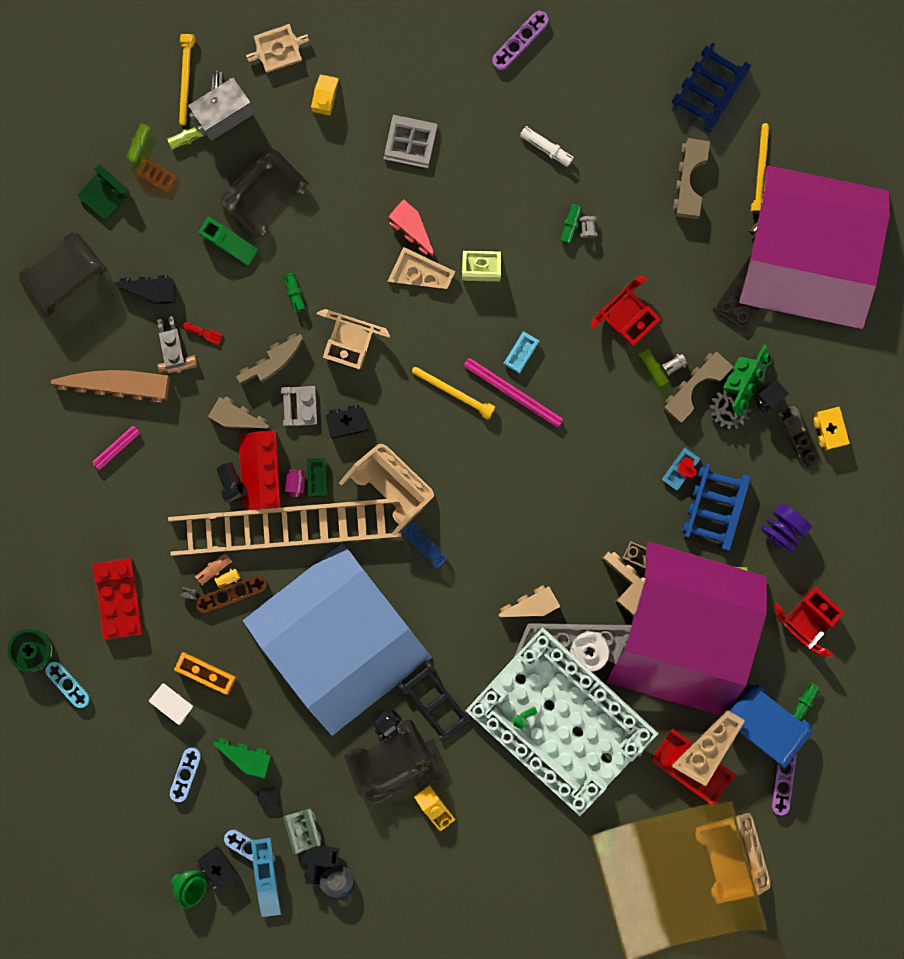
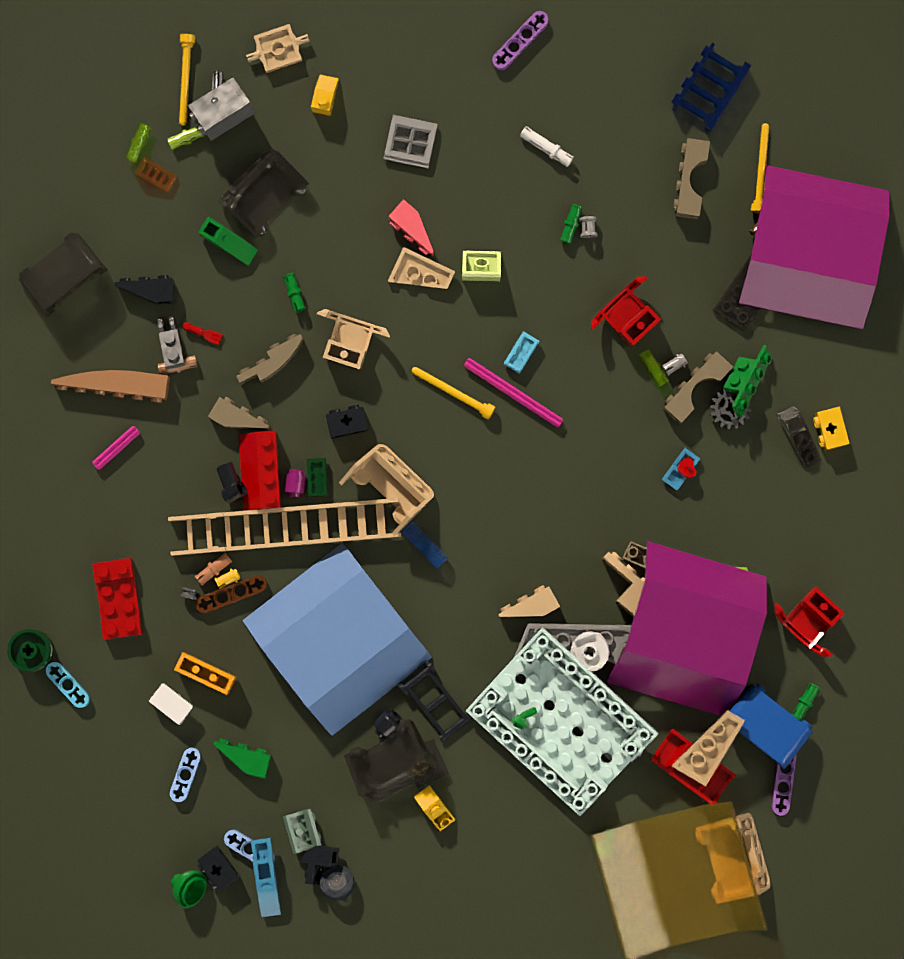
dark green bracket [77,164,130,220] -> none
black tile [258,788,279,809] -> none
light grey plate [281,386,318,426] -> none
blue fence [682,464,751,551] -> none
black brick [754,380,789,413] -> none
dark purple wheel [760,503,812,553] -> none

